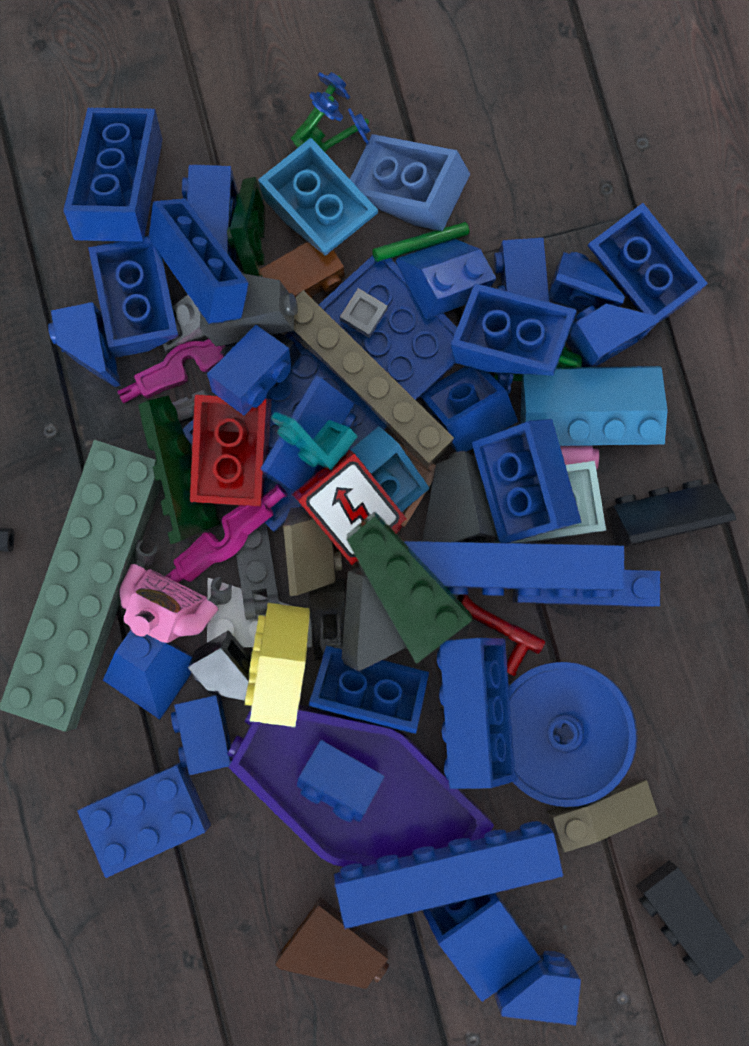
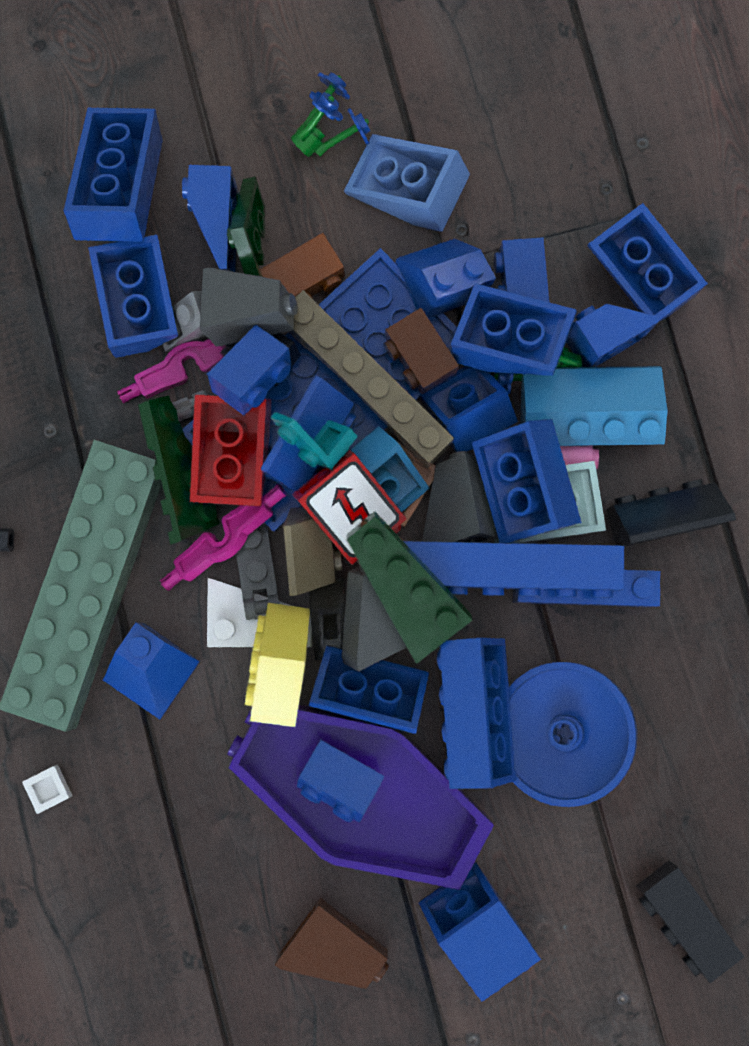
blue slope [48,302,121,387] -> none
blue brick [77,762,211,878] -> none
bright pink torso [119,540,232,643] -> none
blue brick [148,198,248,324] -> none
blue brick [171,695,232,775] -> none
slope [188,630,251,701] -> none
dark azure slope [258,138,378,256] -> none
blue brick [334,821,563,929] -> none
light grey plate [340,288,388,338] -> none
green bar [372,222,469,262] -> none
red piece [457,595,545,676] -> none
blue slope [494,951,581,1025] -> none
dark tan slope [546,779,658,853] -> none
blue slope [548,252,625,312] -> none
none -> white plate [22,764,73,814]
none -> reddish brown brick [383,308,459,395]

